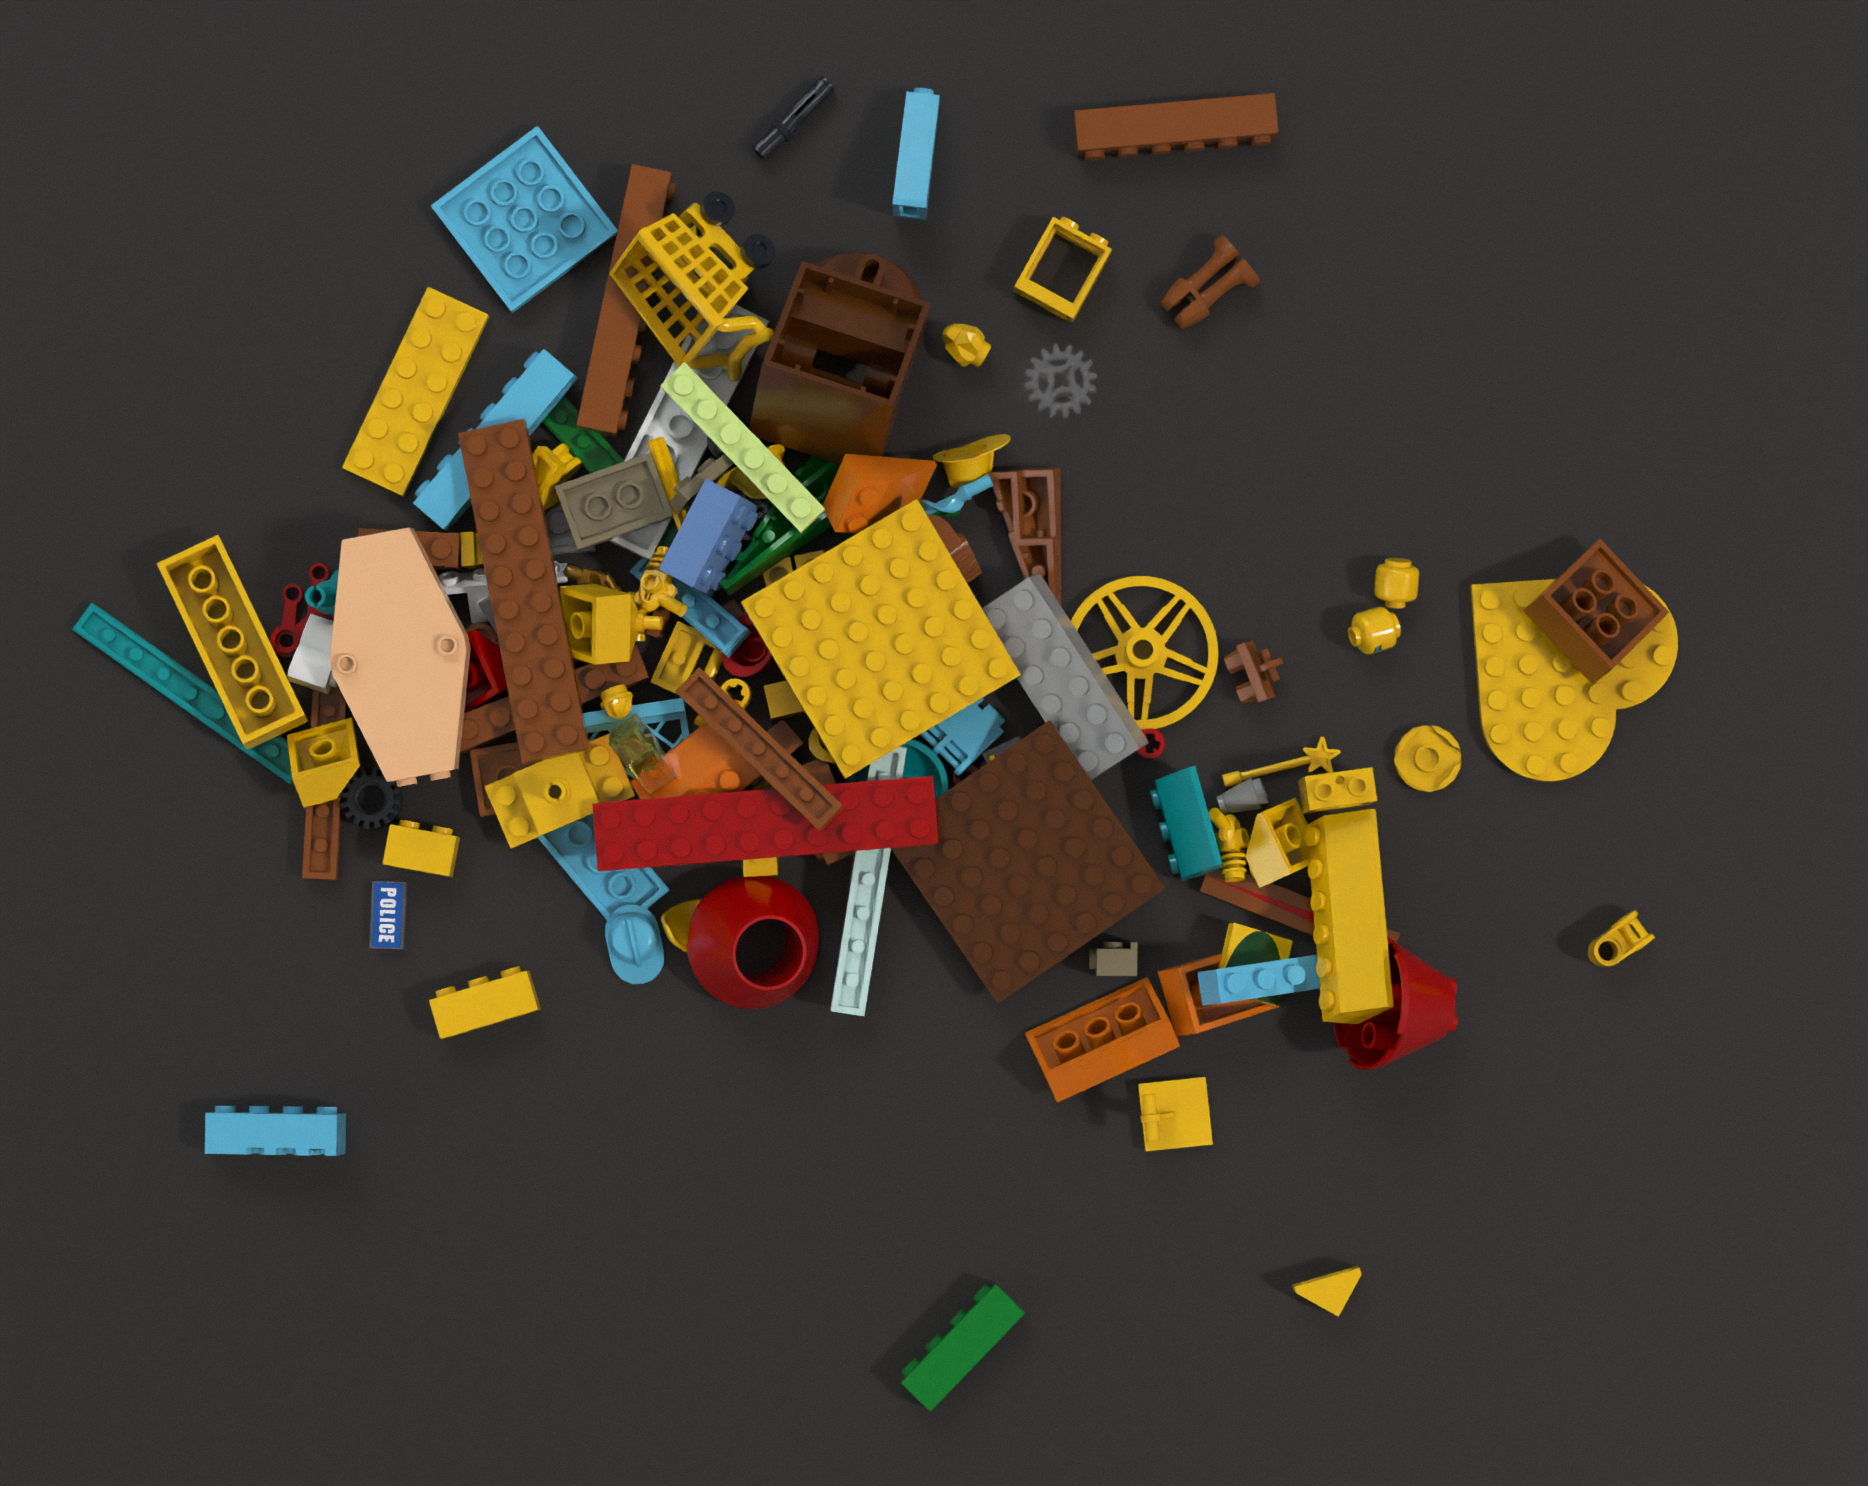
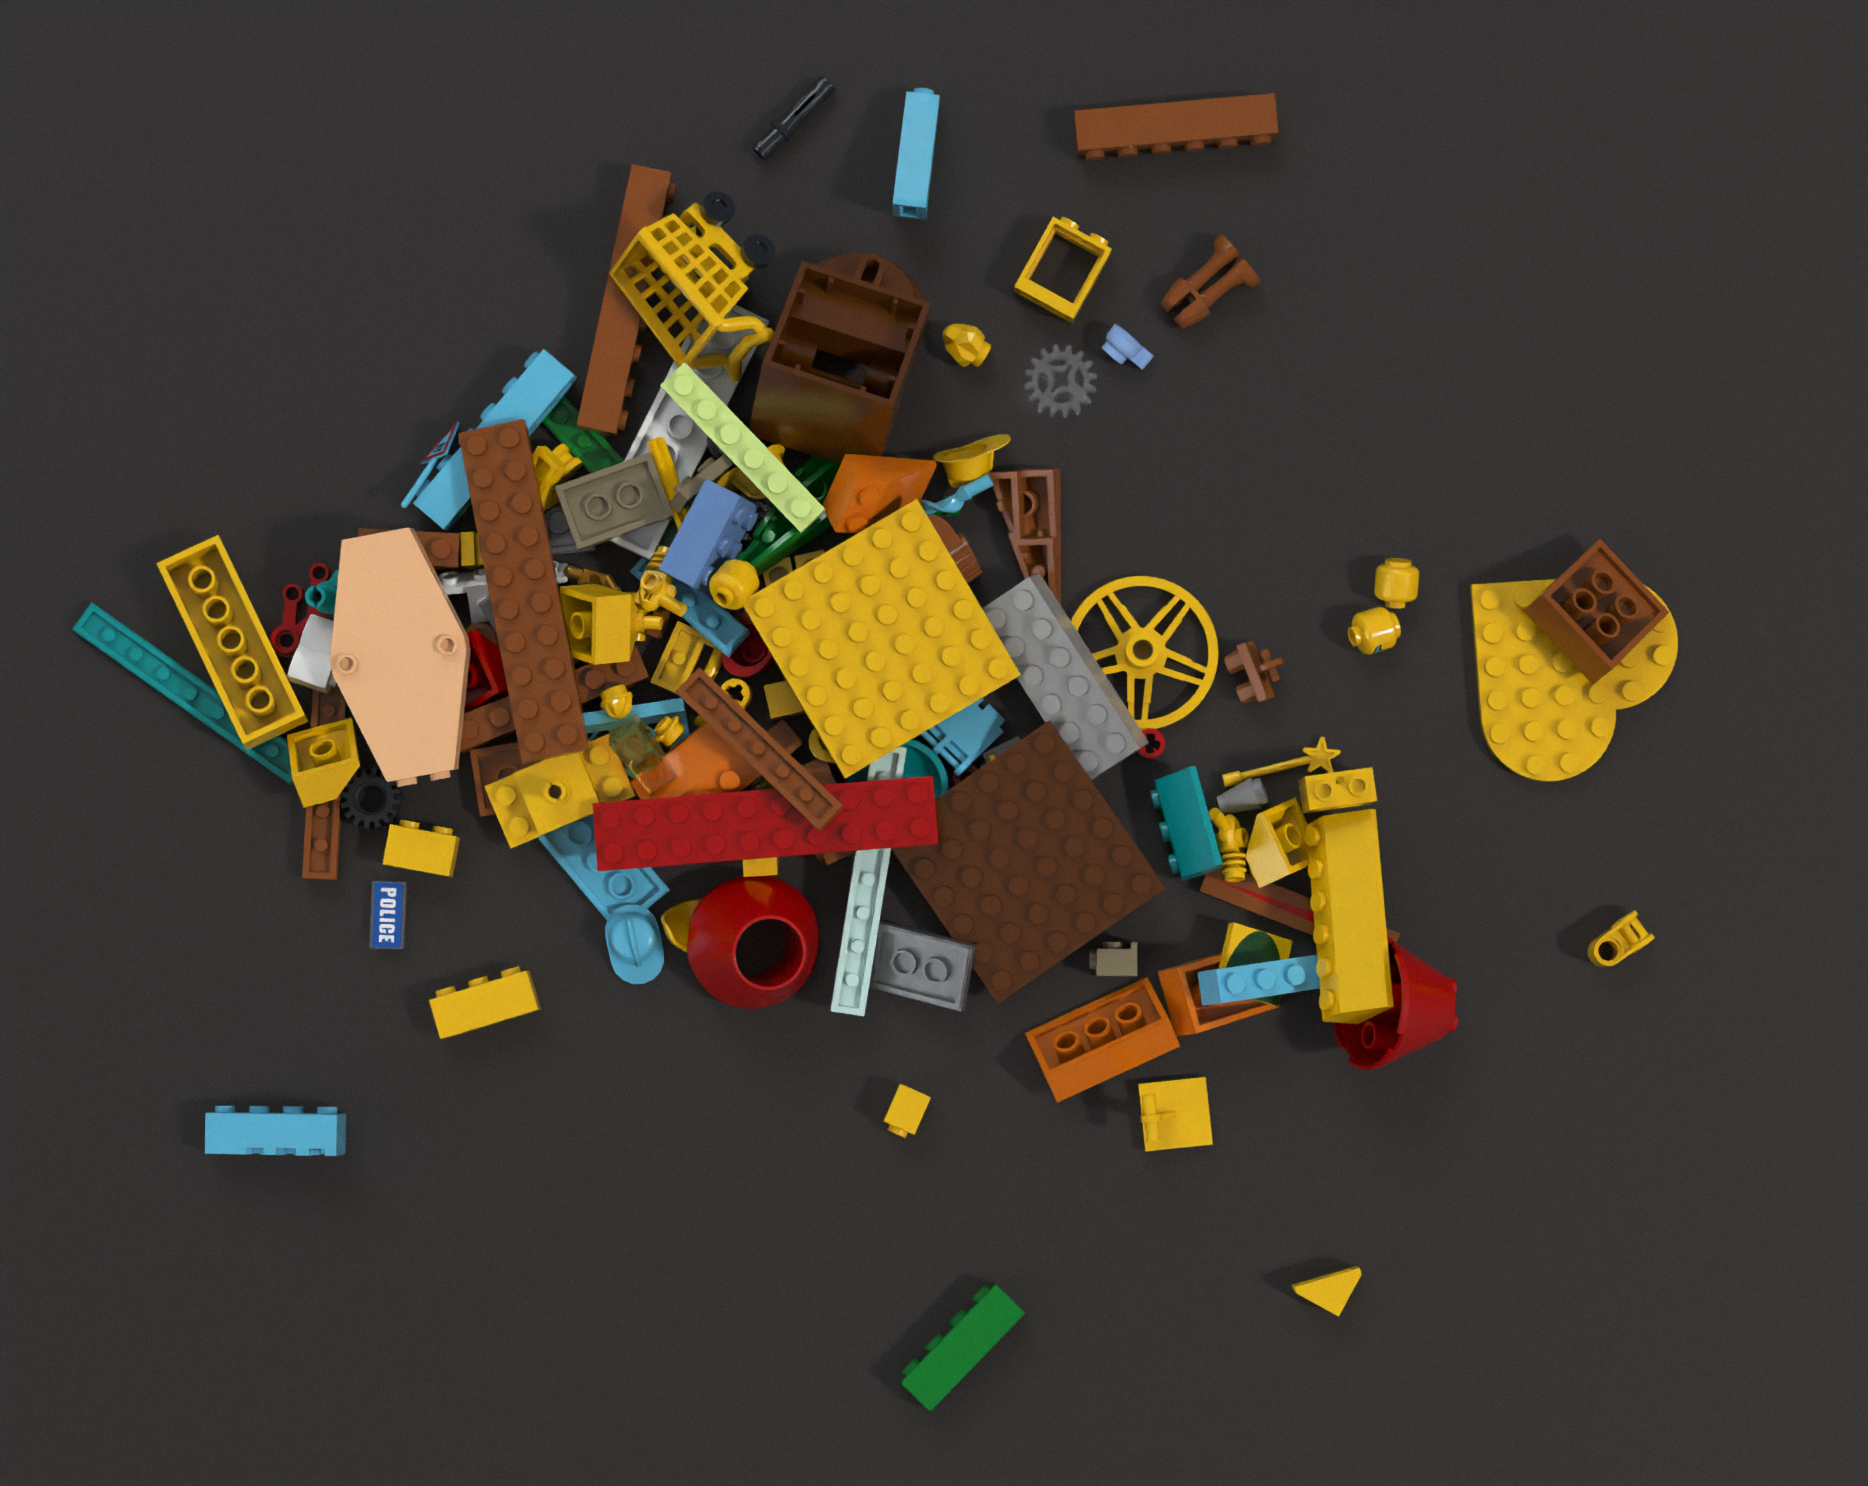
yellow plate [342,287,490,497] -> none
medium azure plate [431,126,618,314] -> none
yellow tile [1394,725,1461,792] -> none
none -> medium azure piece [401,421,460,508]
none -> yellow plate [654,716,685,747]
none -> yellow head [709,559,760,610]
none -> flat silver tile [869,921,976,1011]
none -> yellow brick [884,1083,931,1138]
none -> light blue piece [1102,323,1154,370]

